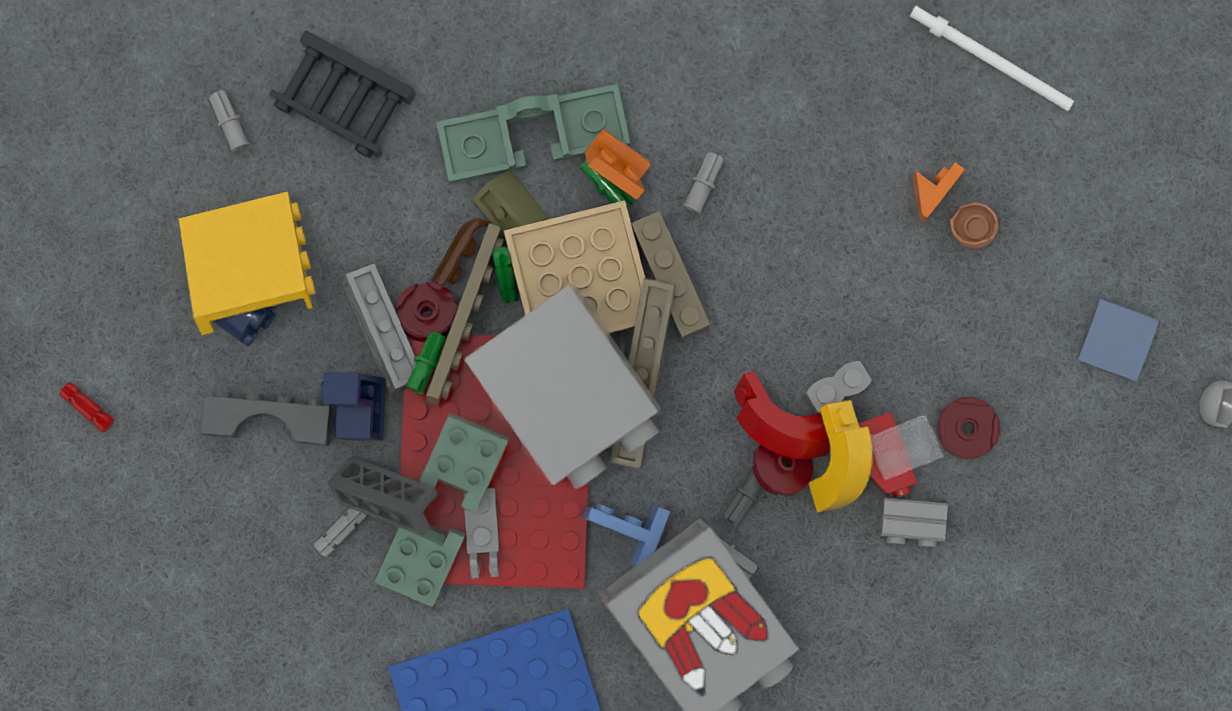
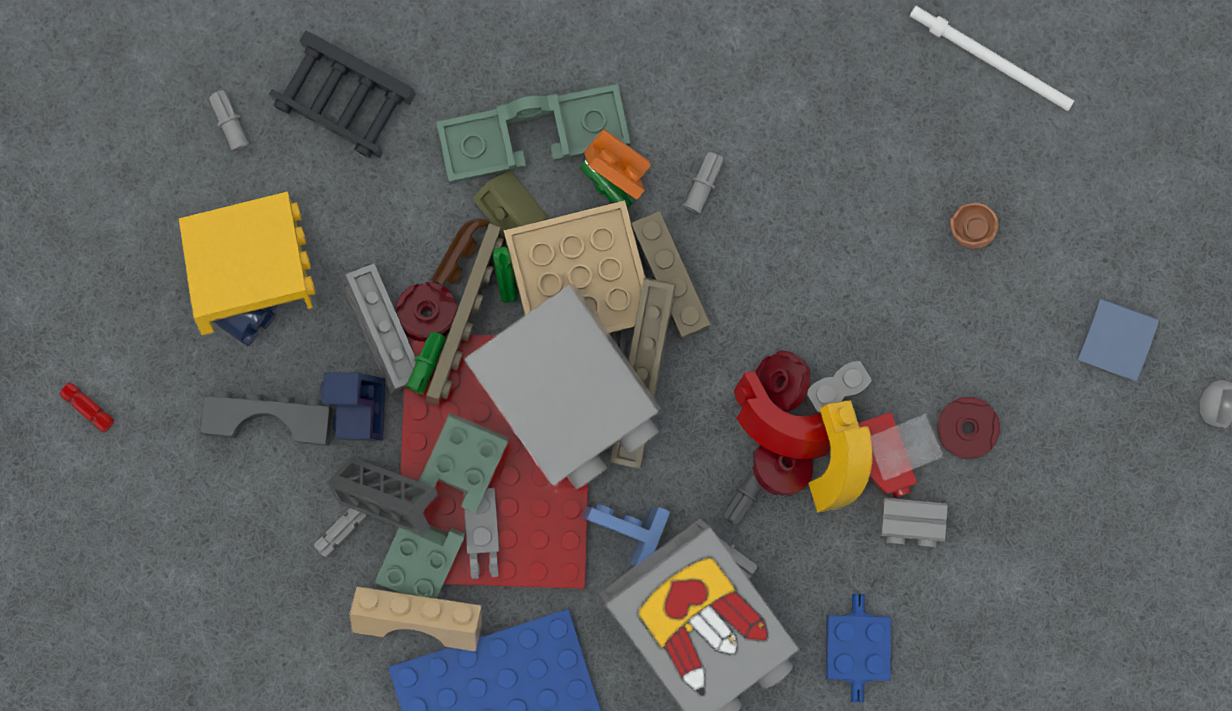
orange slope [913,162,965,222] -> none
none -> tan arch [350,587,482,651]
none -> dark red plate [755,350,811,412]
none -> blue plate [826,594,891,702]

